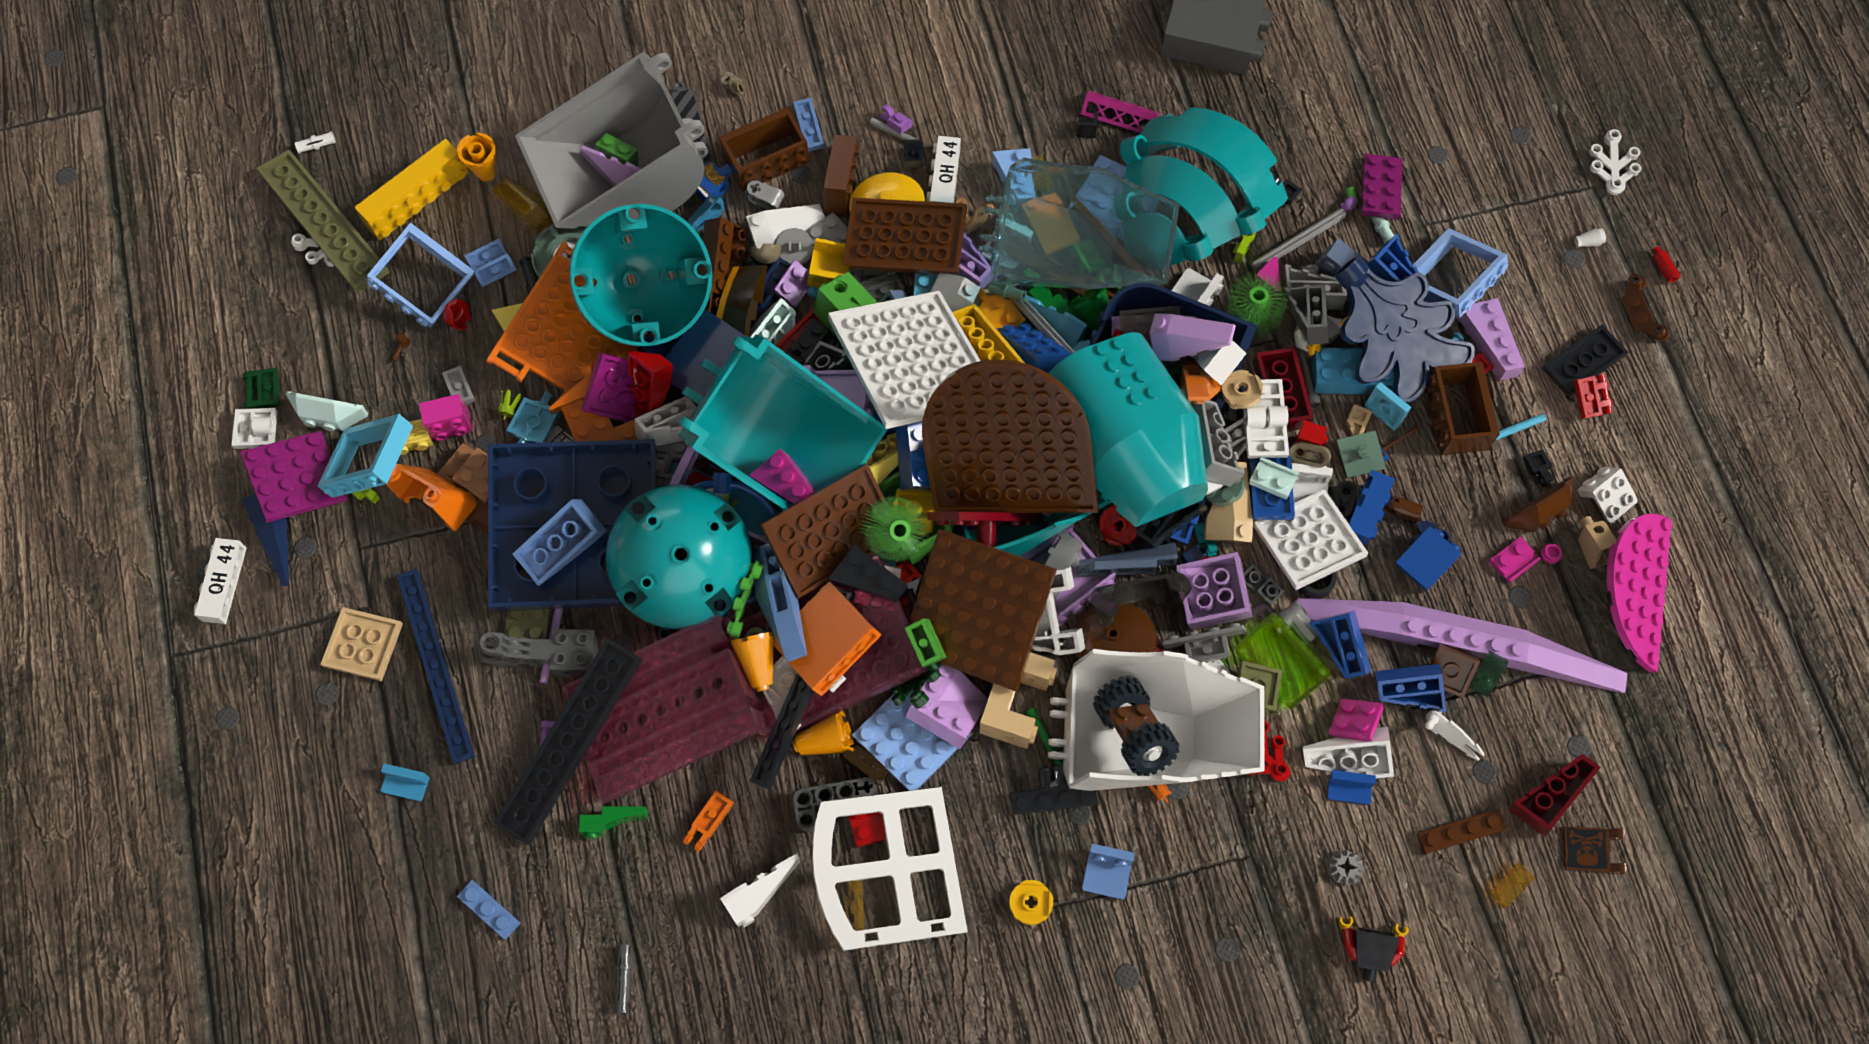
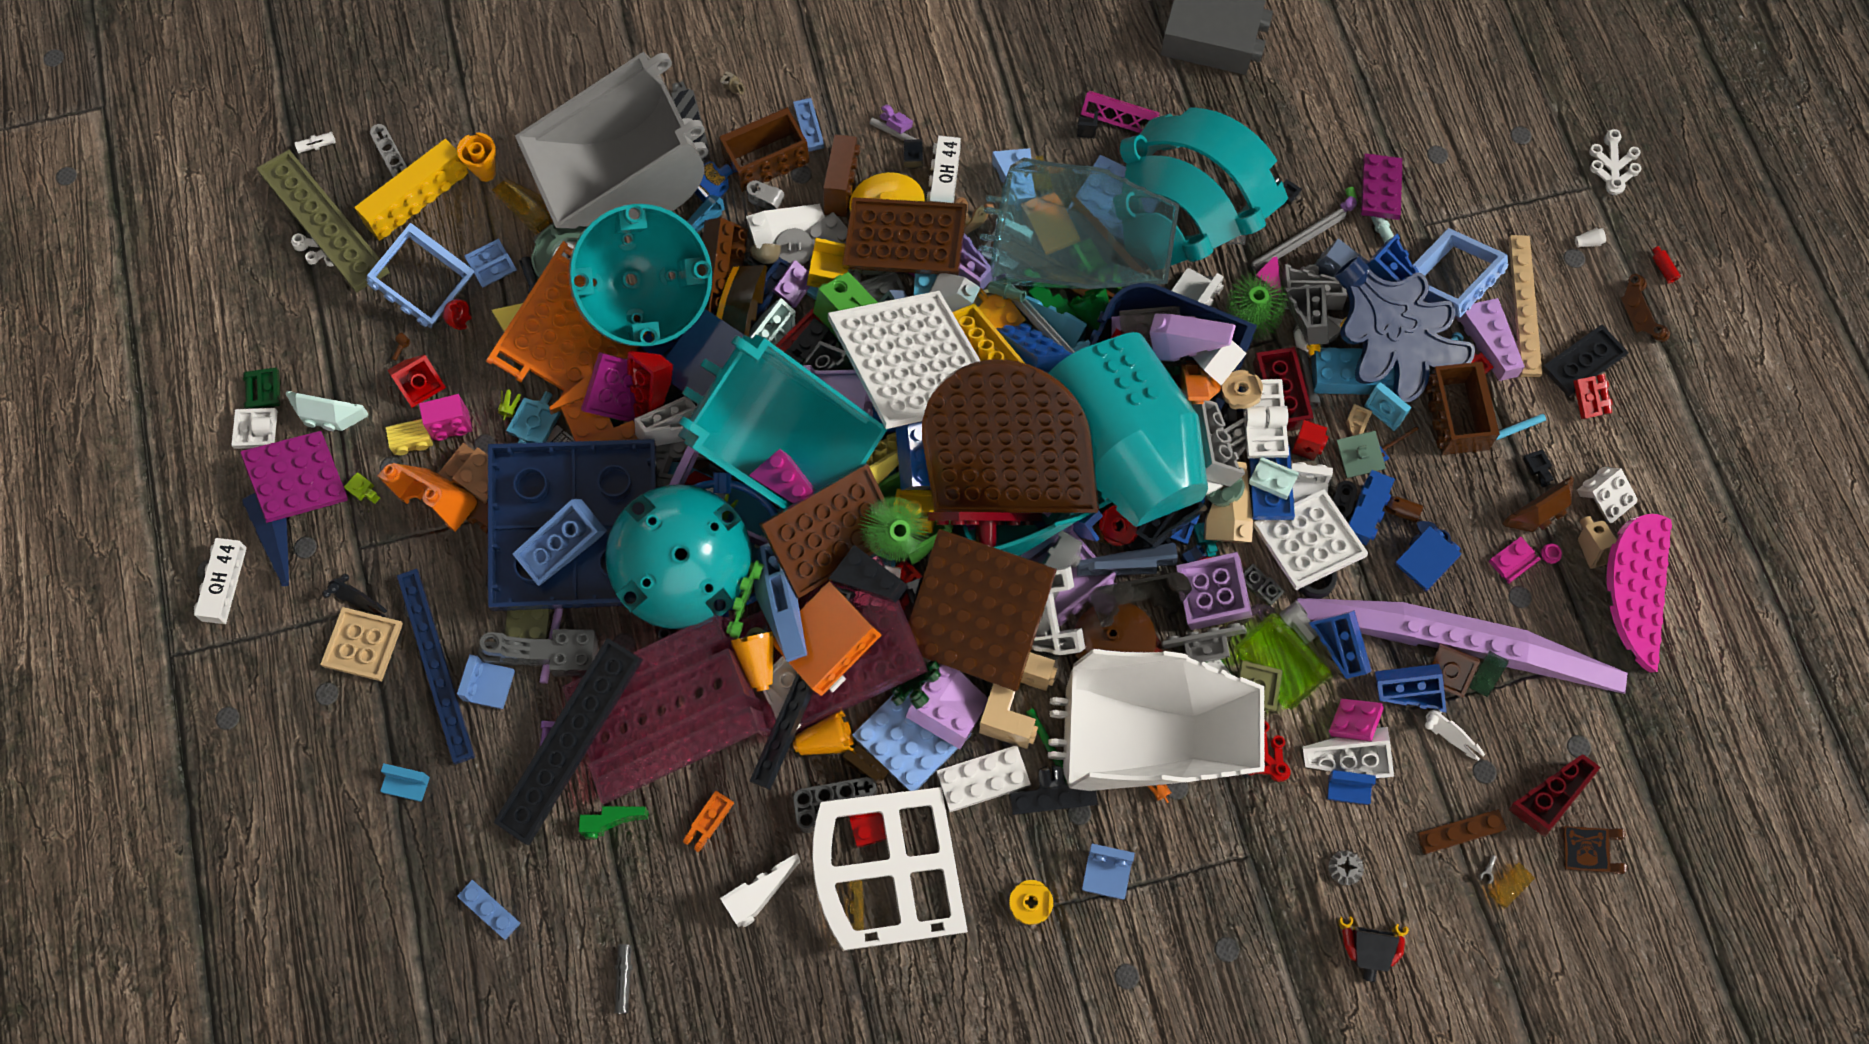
medium azure window [318,414,413,498] -> none
light grey plate [442,365,475,405] -> none
lavender wedge [581,145,641,187] -> none
bright green brick [595,133,639,166] -> none
bright green brick [905,619,947,667] -> none
black plate [1093,676,1180,776] -> none
lime plate [1233,232,1256,264] -> none
dark tan plate [1289,441,1331,468] -> none
none -> black piece [322,574,387,617]
none -> light grey beam [370,124,407,178]
none -> red slope [387,354,446,408]
none -> medium blue bracket [457,655,515,709]
none -> white plate [937,745,1031,812]
none -> blue panel [1073,510,1103,542]
none -> light grey hand [1478,855,1497,884]
none -> tan plate [1508,235,1542,377]

